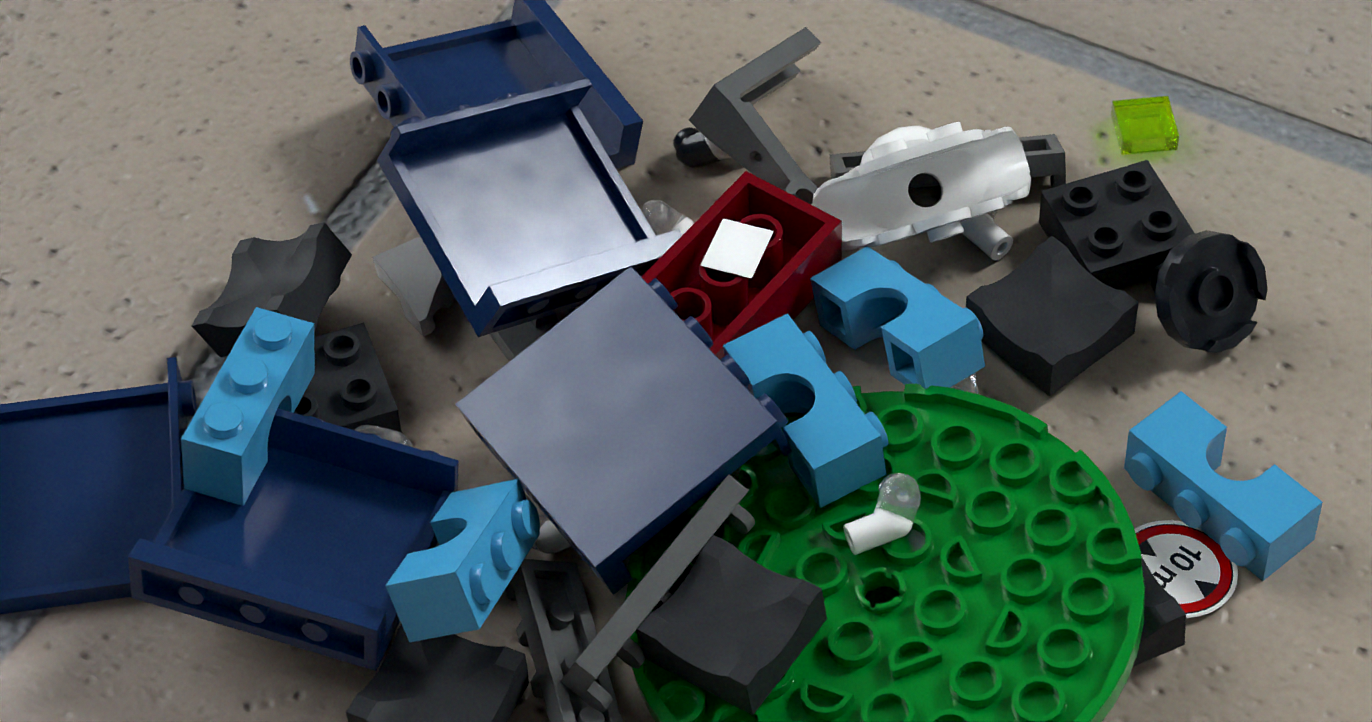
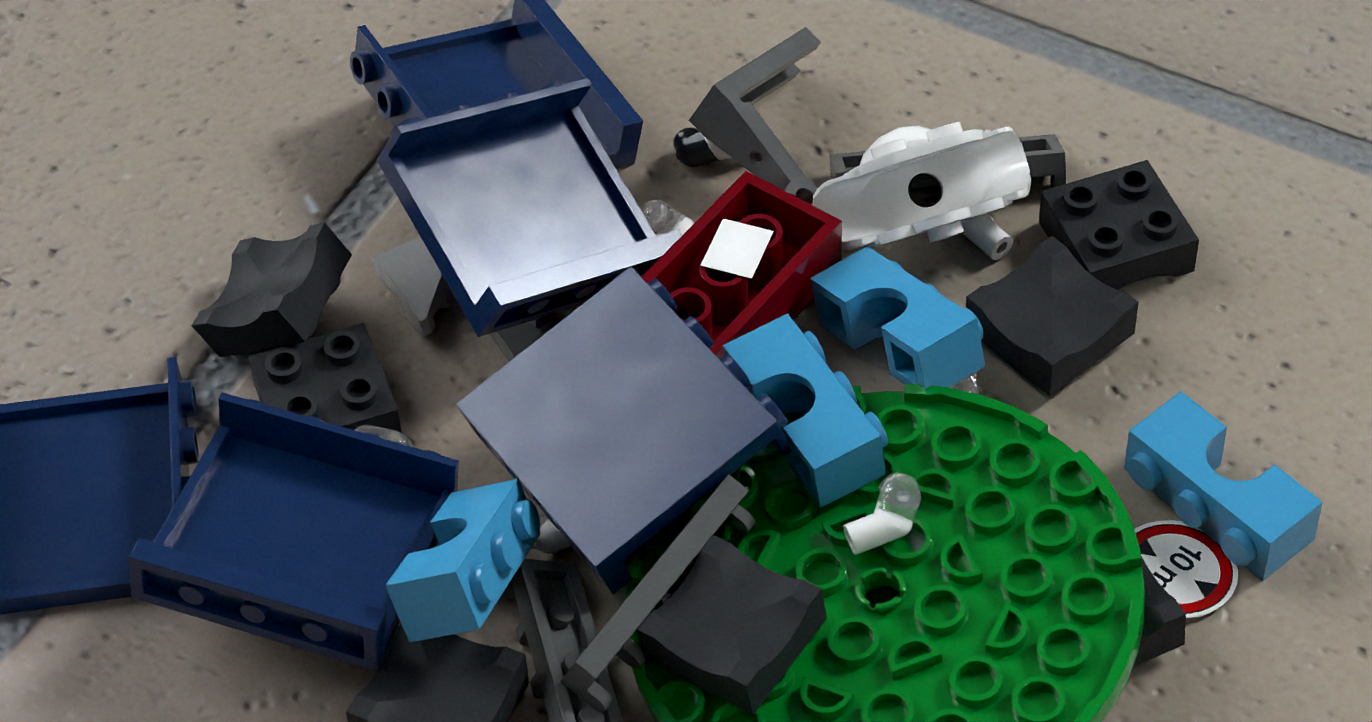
dark azure arch [181,307,315,506] -> none
clear neon green tile [1111,96,1179,155] -> none
black tile [1150,230,1268,353] -> none

